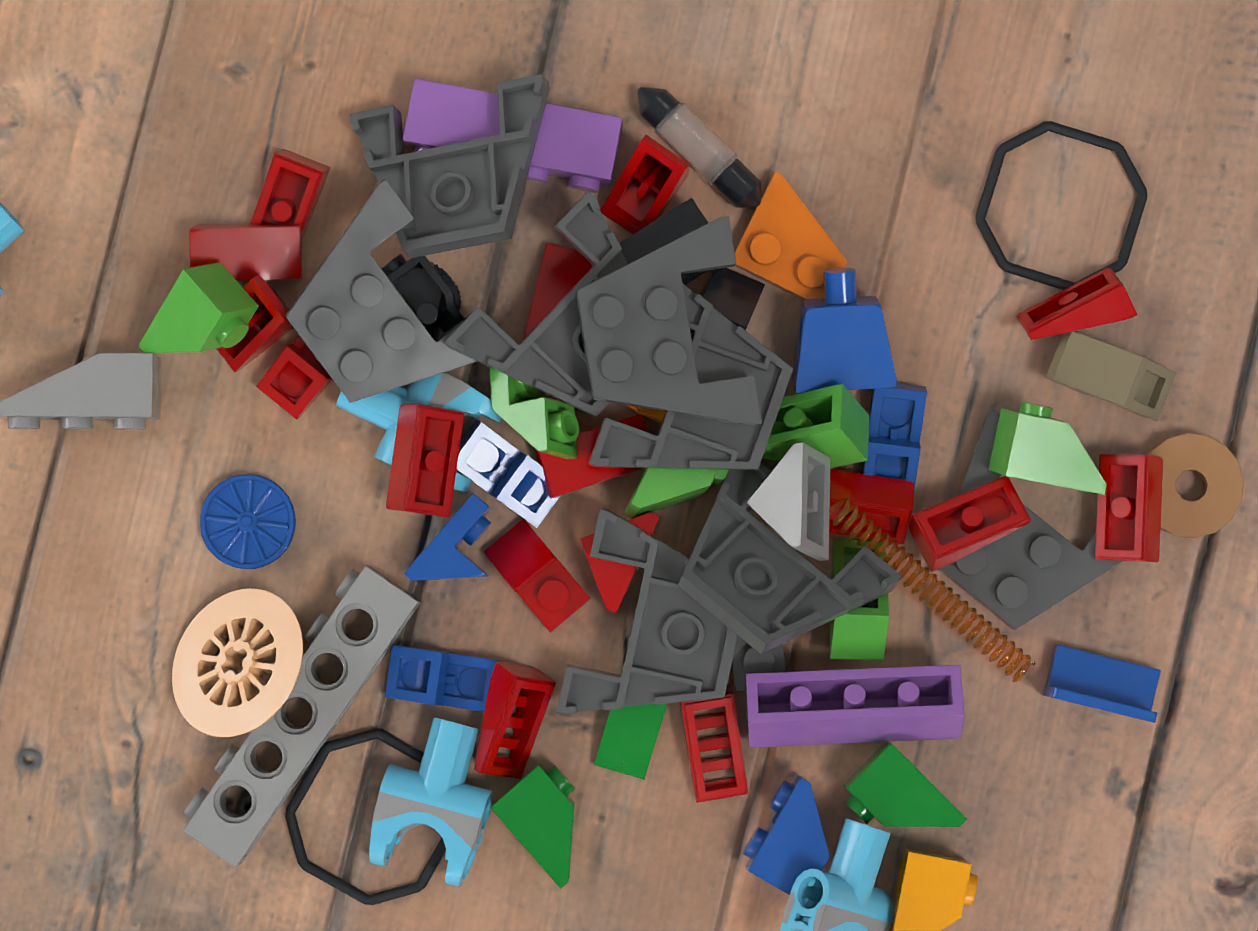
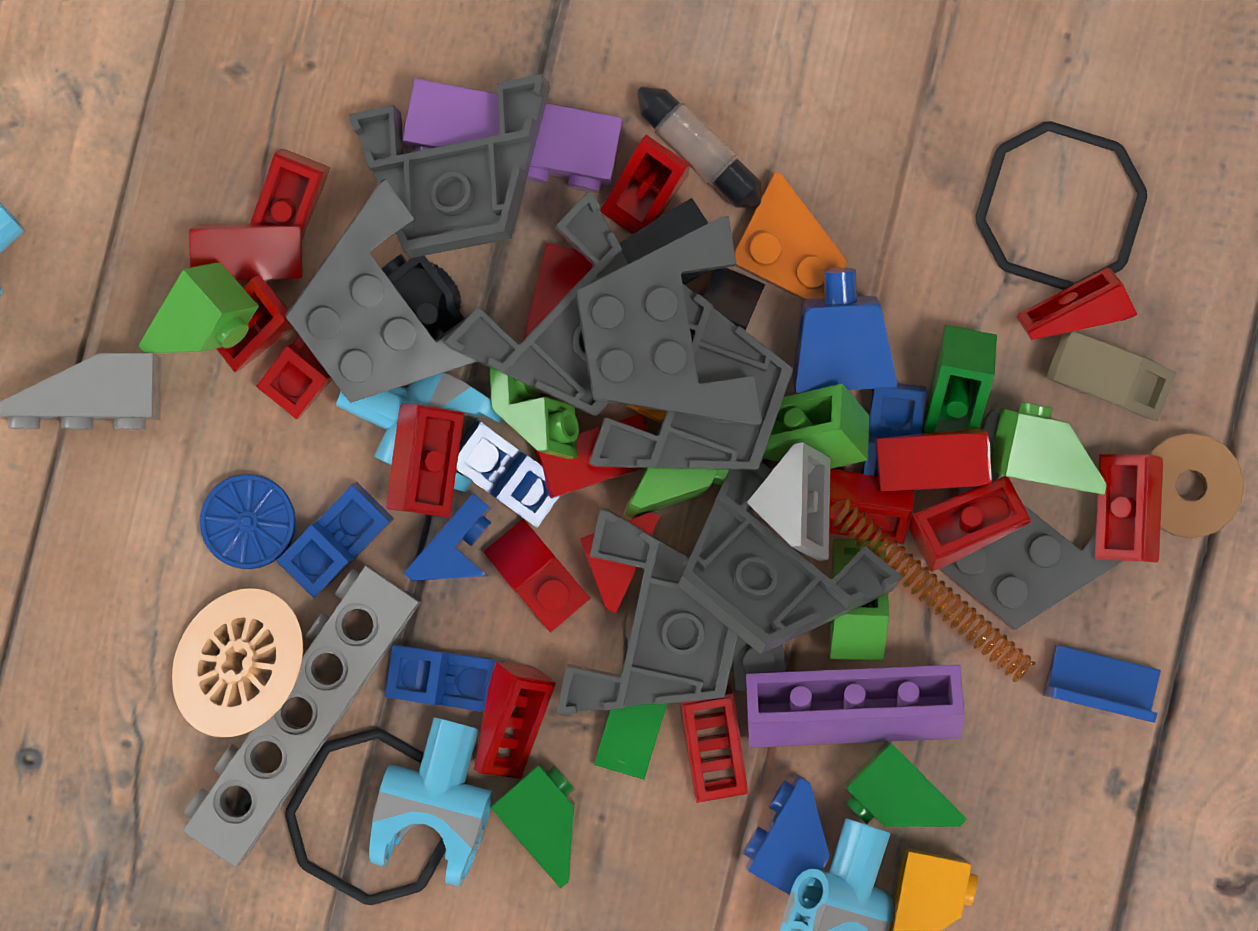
none -> blue slope [277,482,394,598]
none -> red slope [875,428,992,491]
none -> green slope [922,325,997,434]

